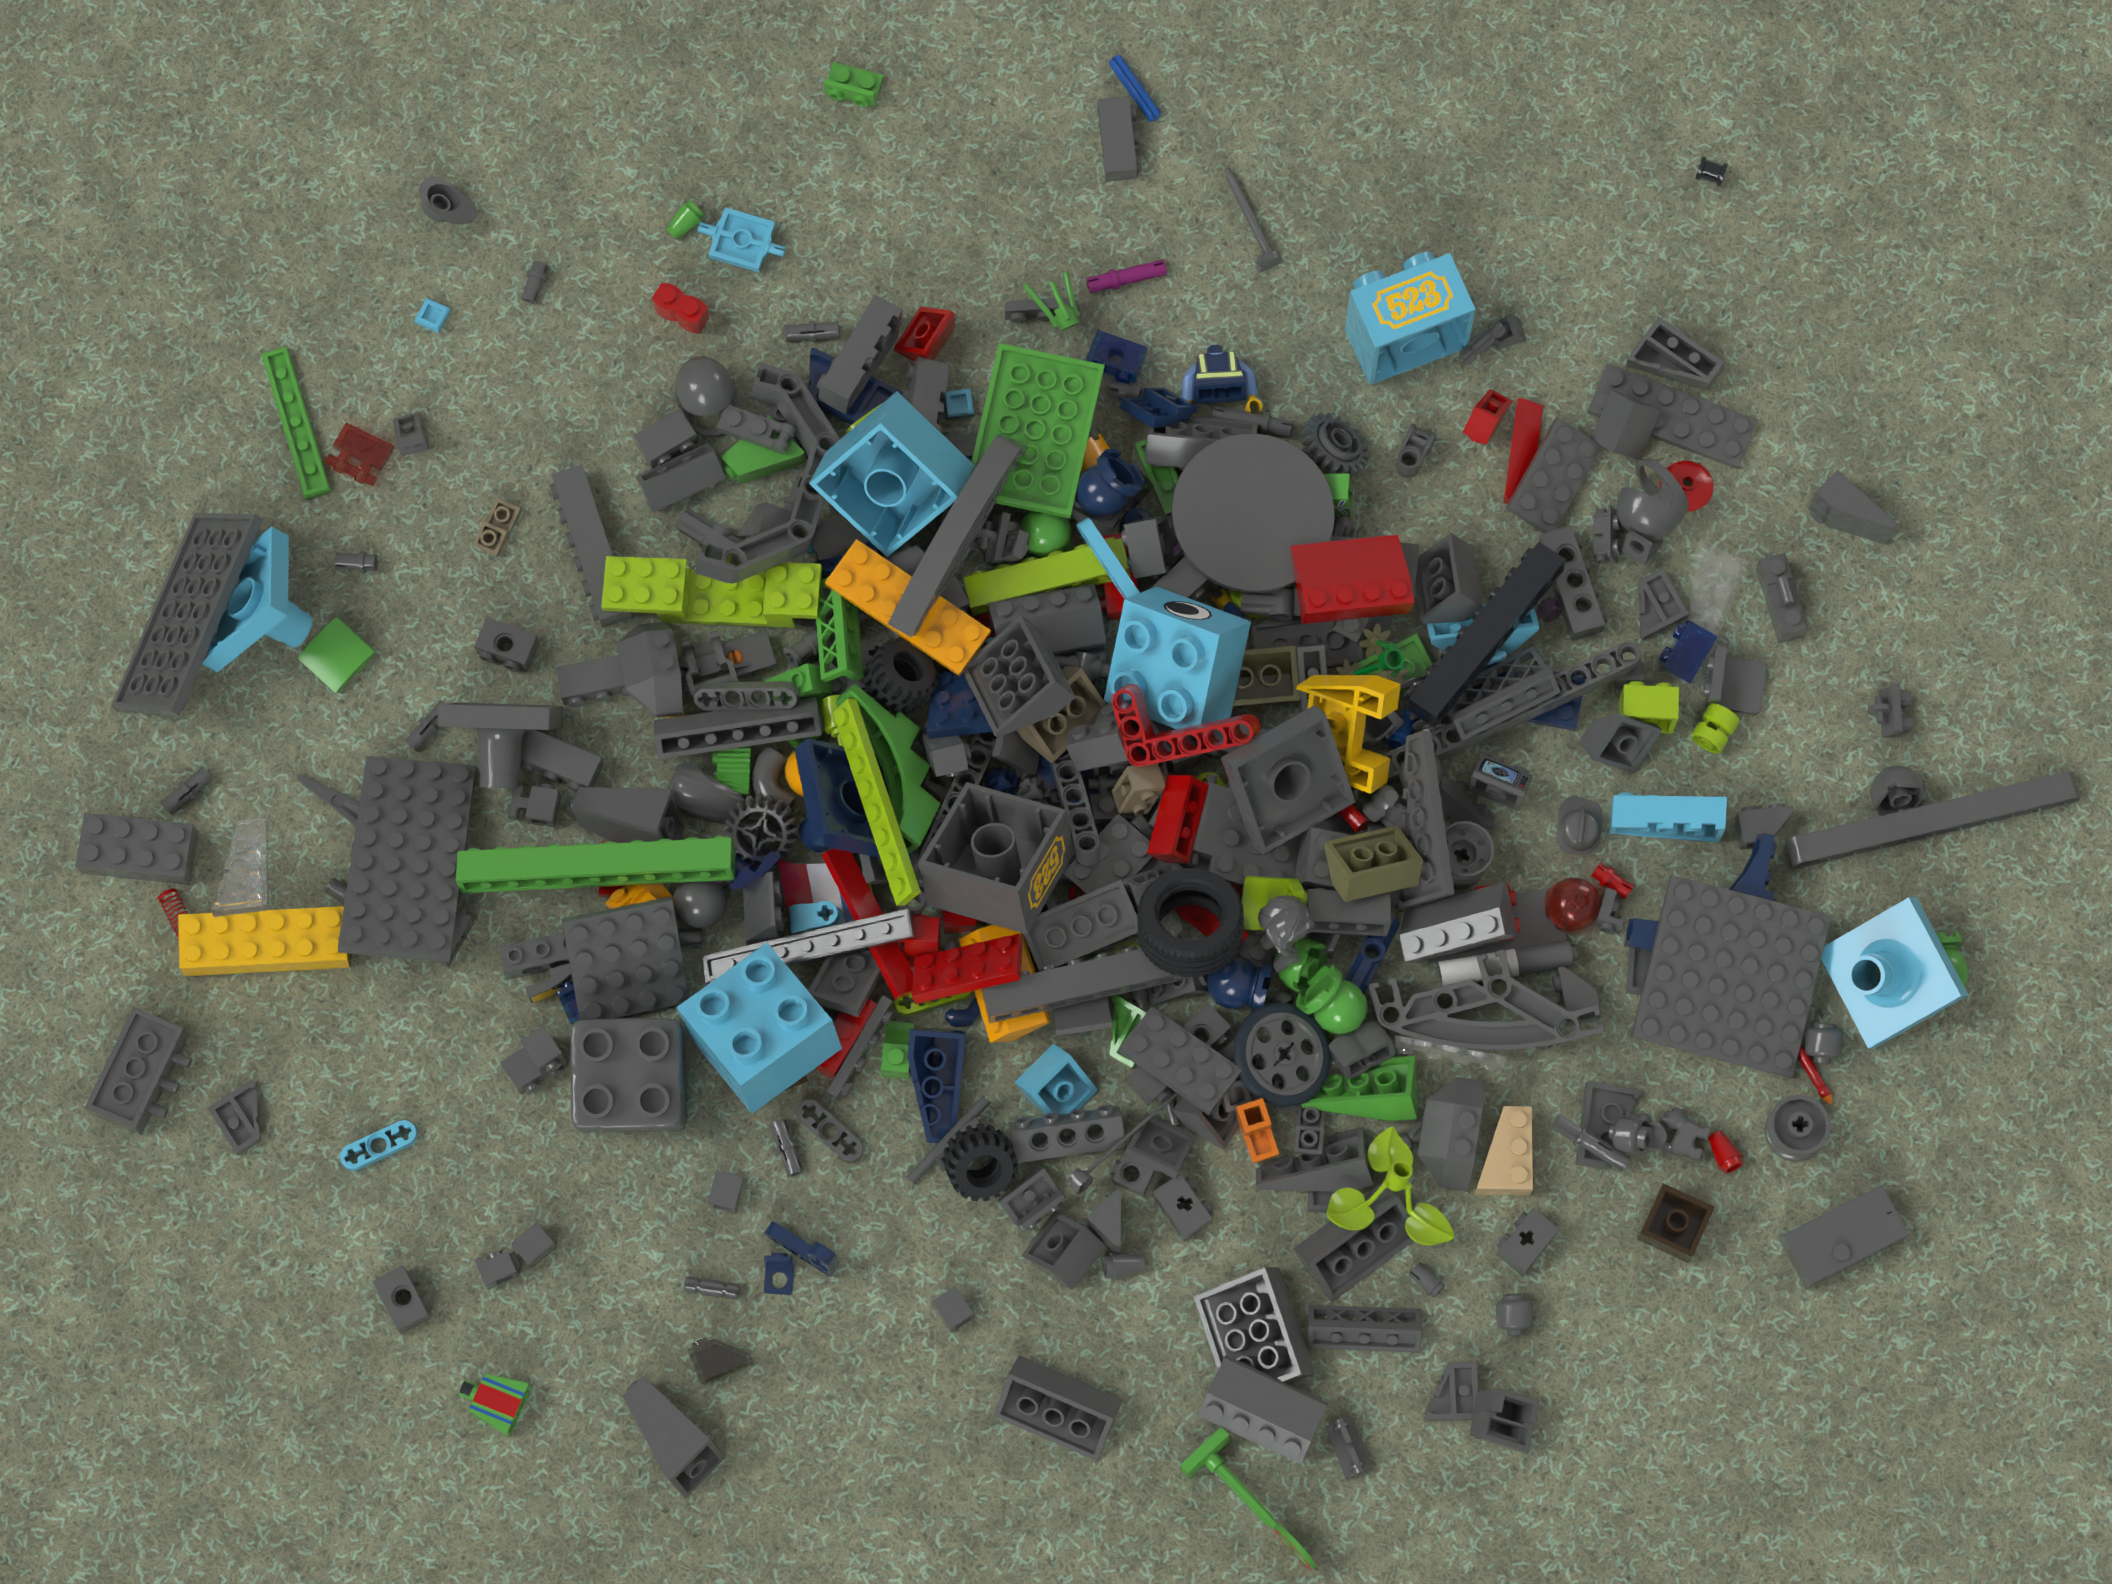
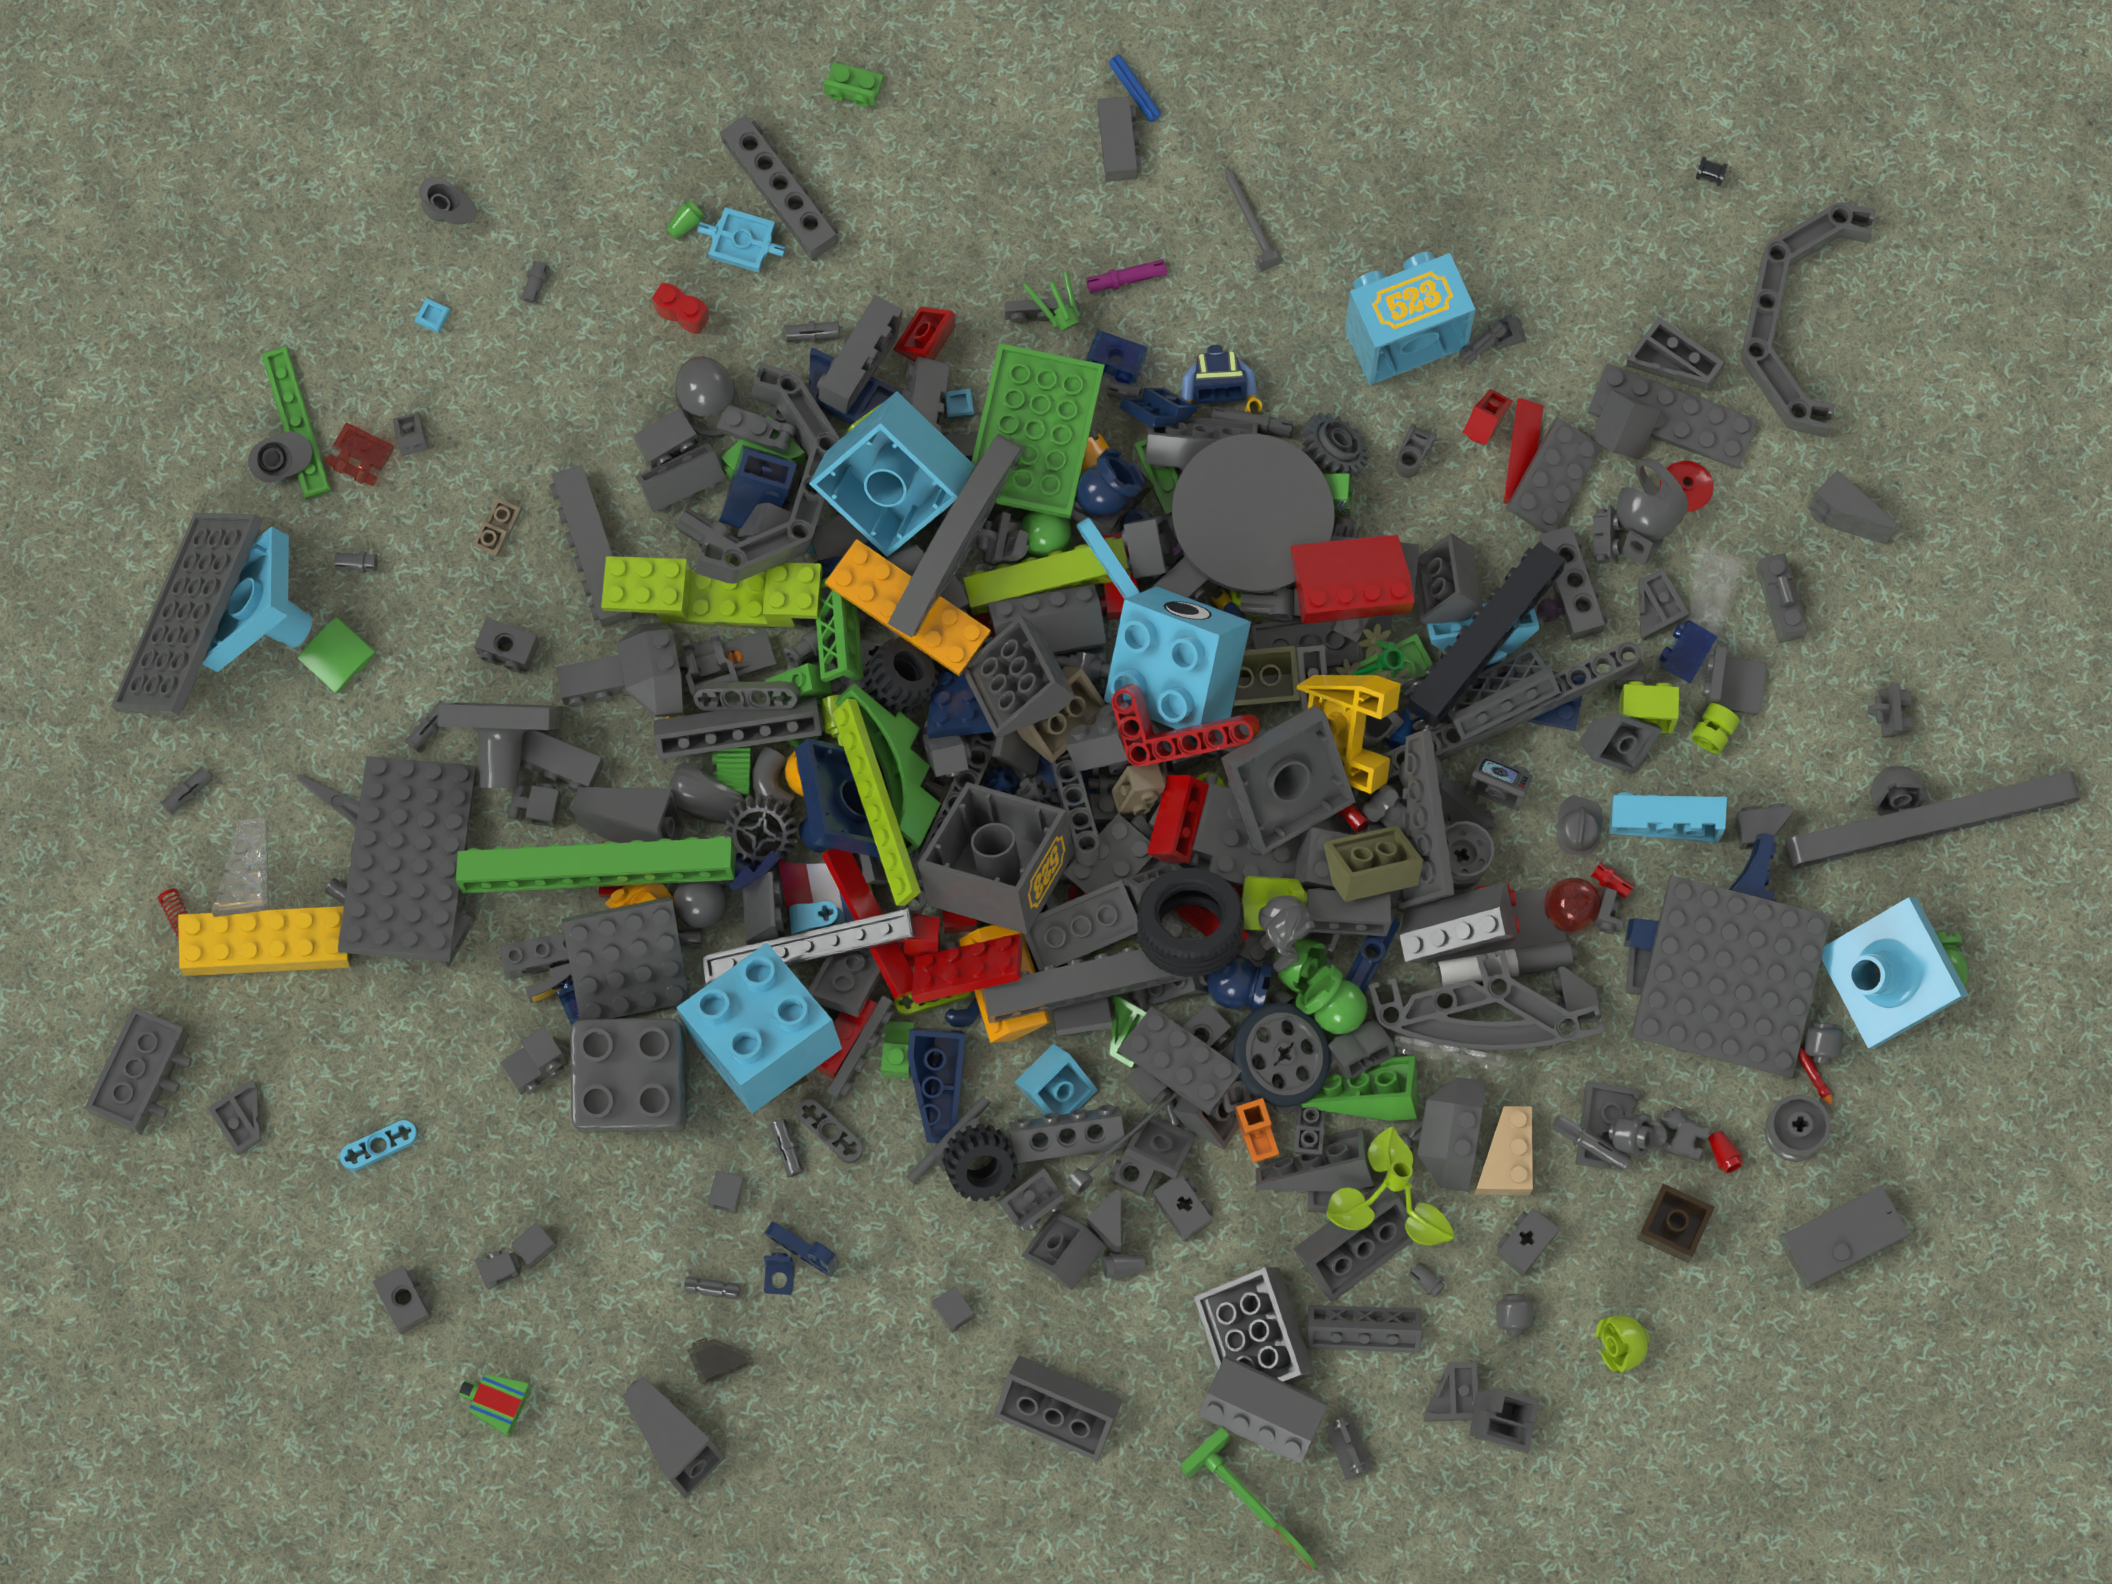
dark grey brick [75,813,198,885] -> none
none -> dark grey piece [248,431,312,483]
none -> dark blue slope [718,445,797,529]
none -> dark grey brick [720,115,838,261]
none -> lime cylinder [1596,1315,1649,1373]
none -> dark grey piece [1741,203,1876,438]

